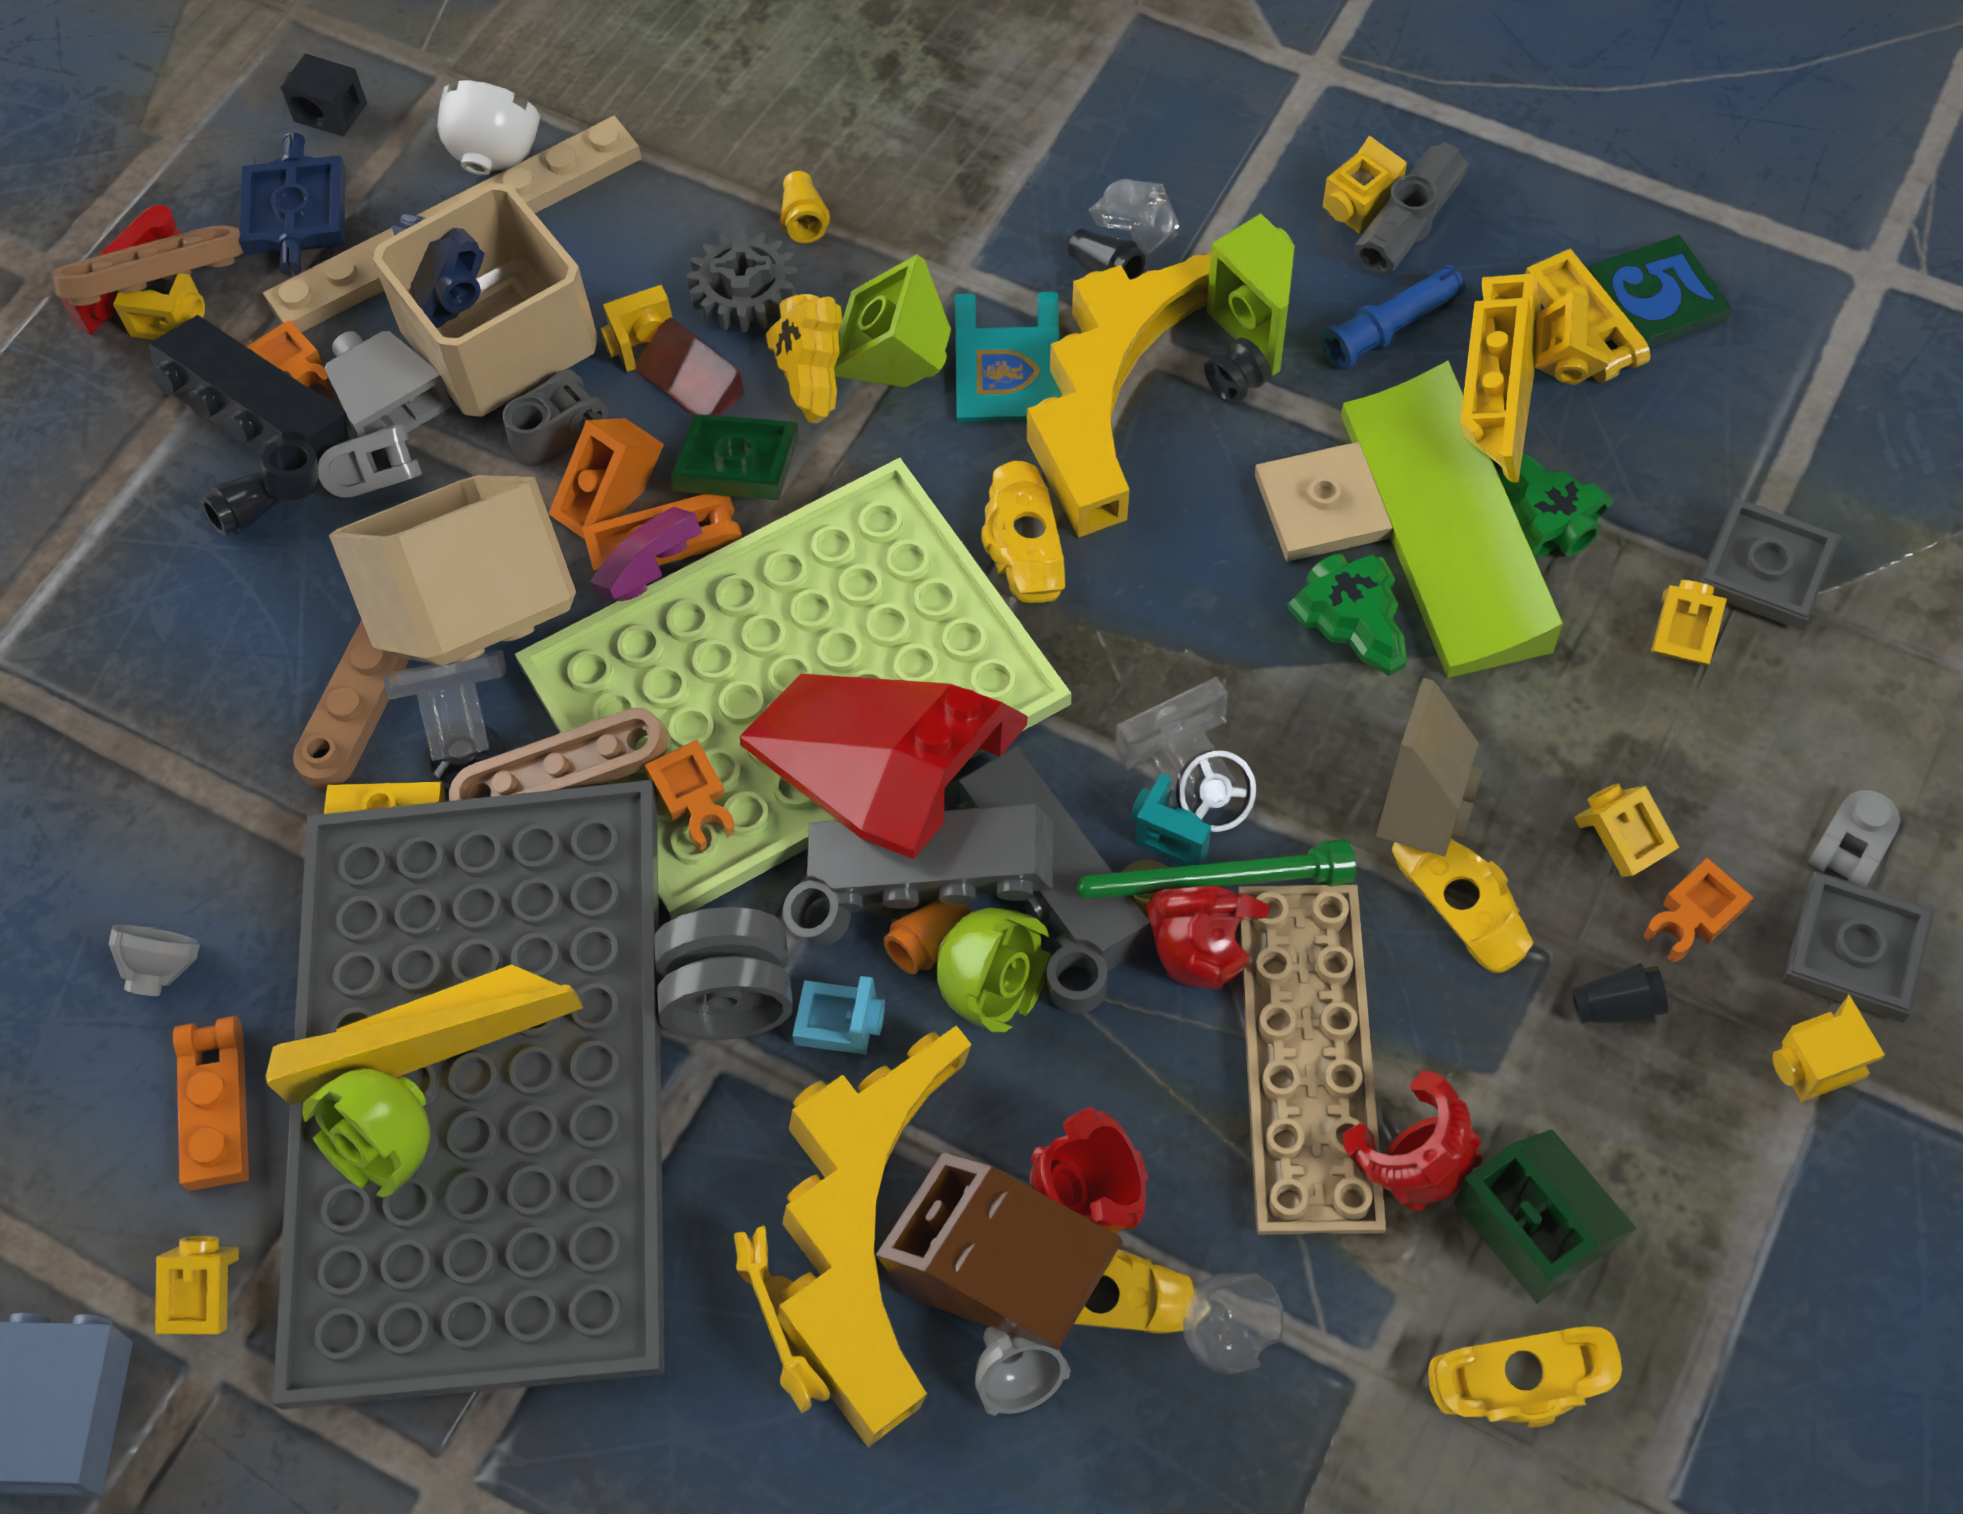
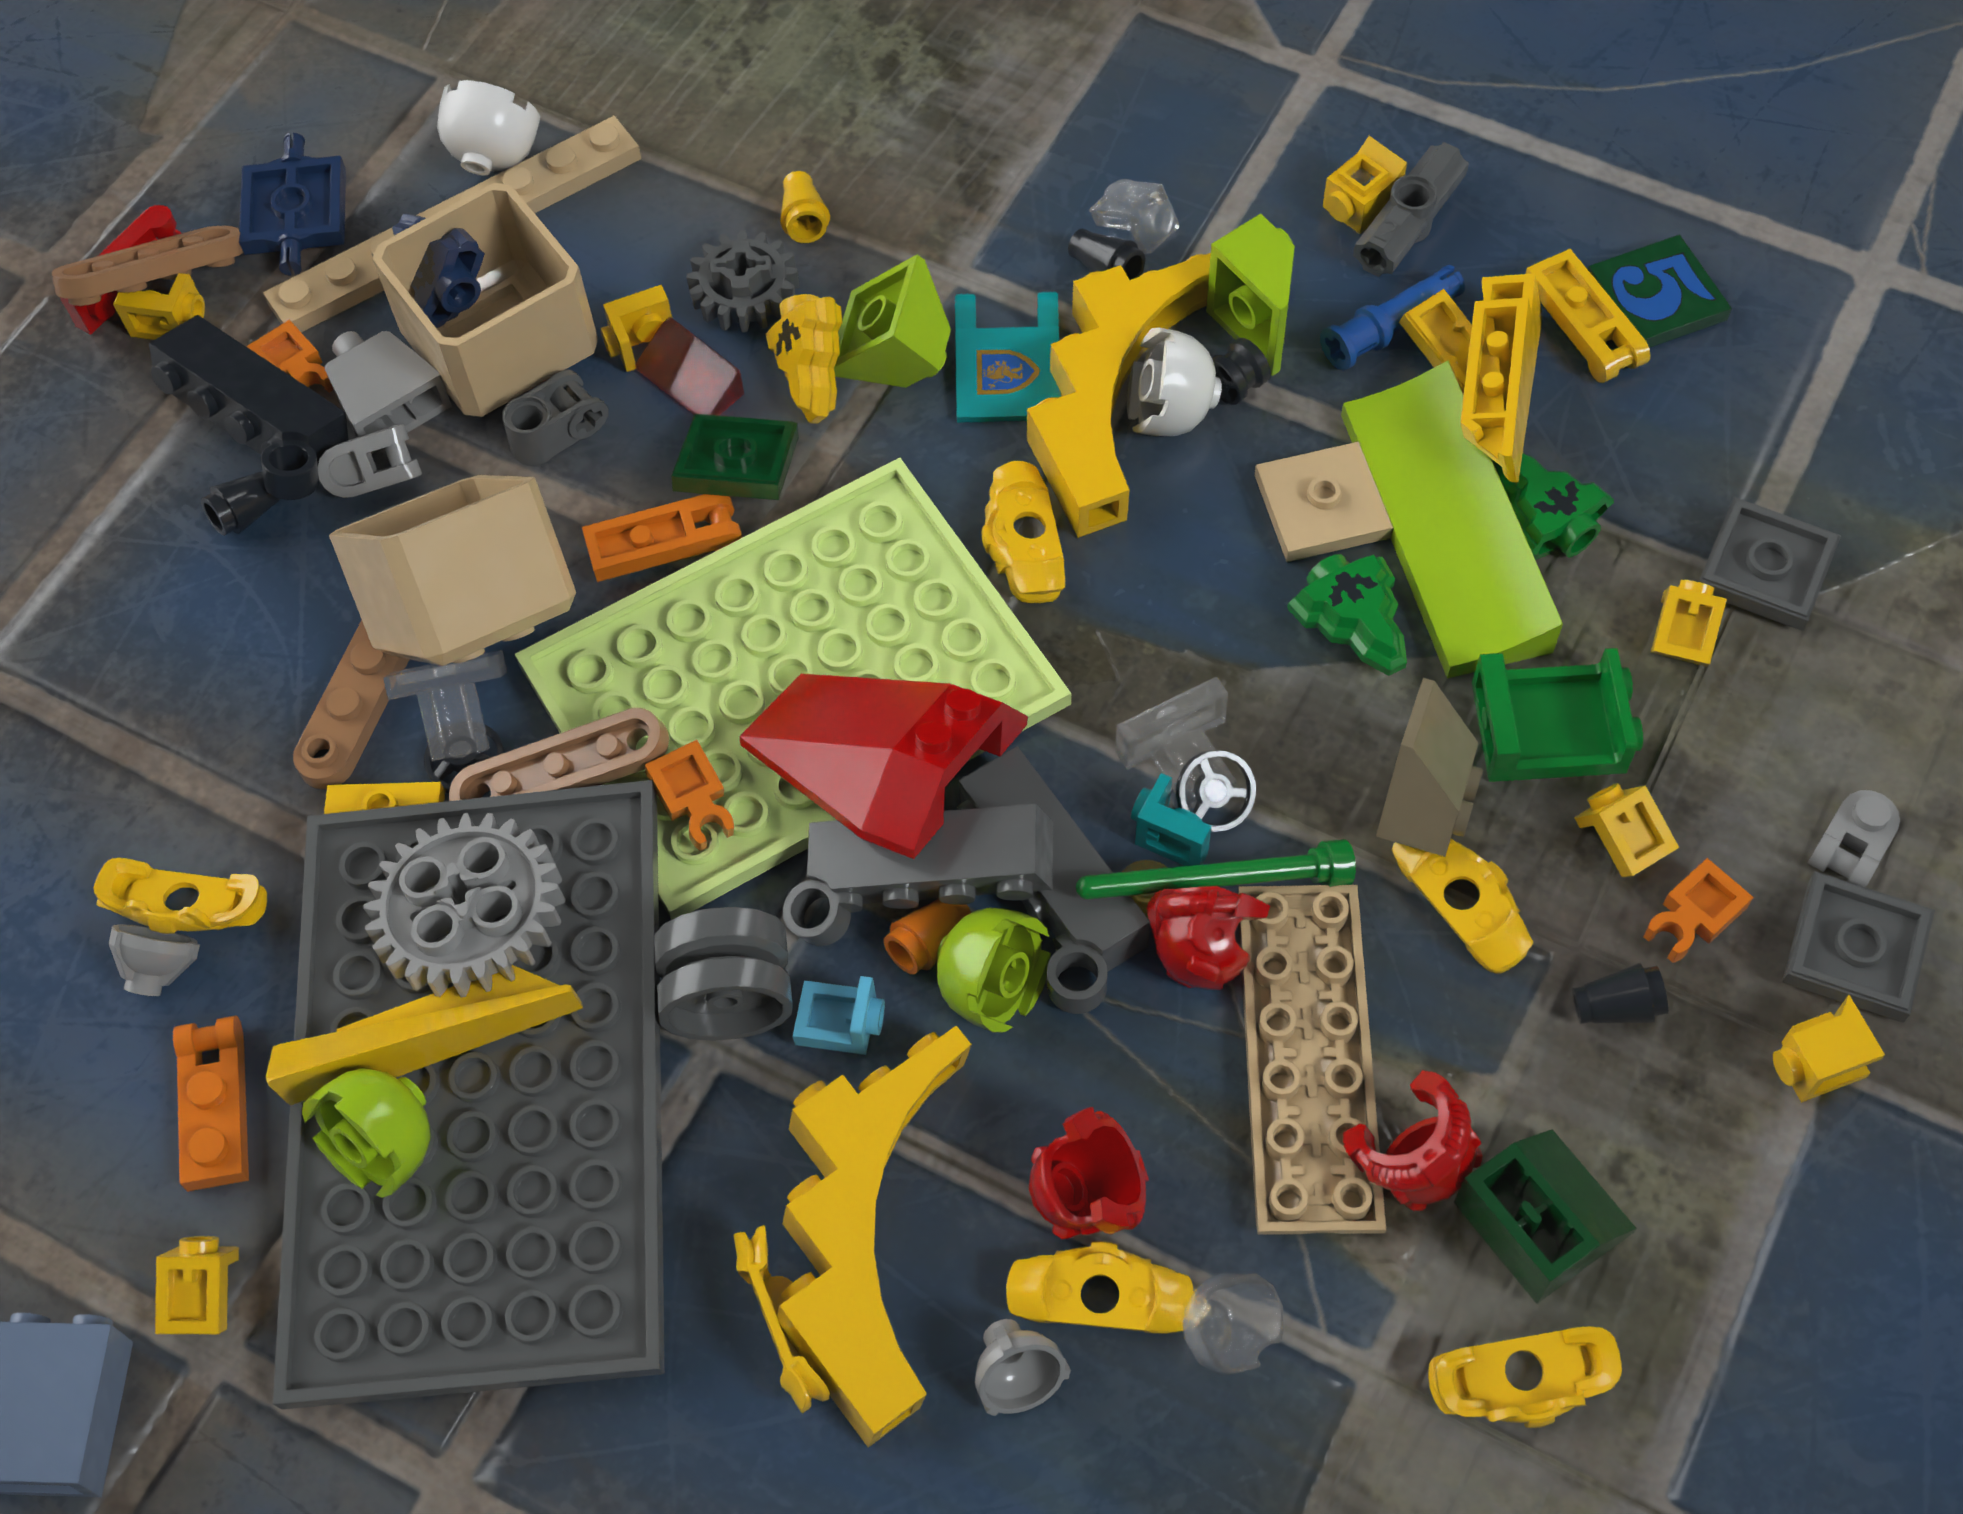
black brick [280,53,367,137] -> none
orange slope [548,418,664,540] -> none
magenta slope [590,507,702,601] -> none
reddish brown slope [876,1152,1123,1350] -> none
yellow bracket [1533,291,1609,385] -> none
none -> yellow piece [94,857,267,934]
none -> light grey gear [363,813,565,997]
none -> white cylinder [1127,327,1222,436]
none -> yellow plate [1399,289,1472,395]
none -> green panel [1472,648,1643,782]

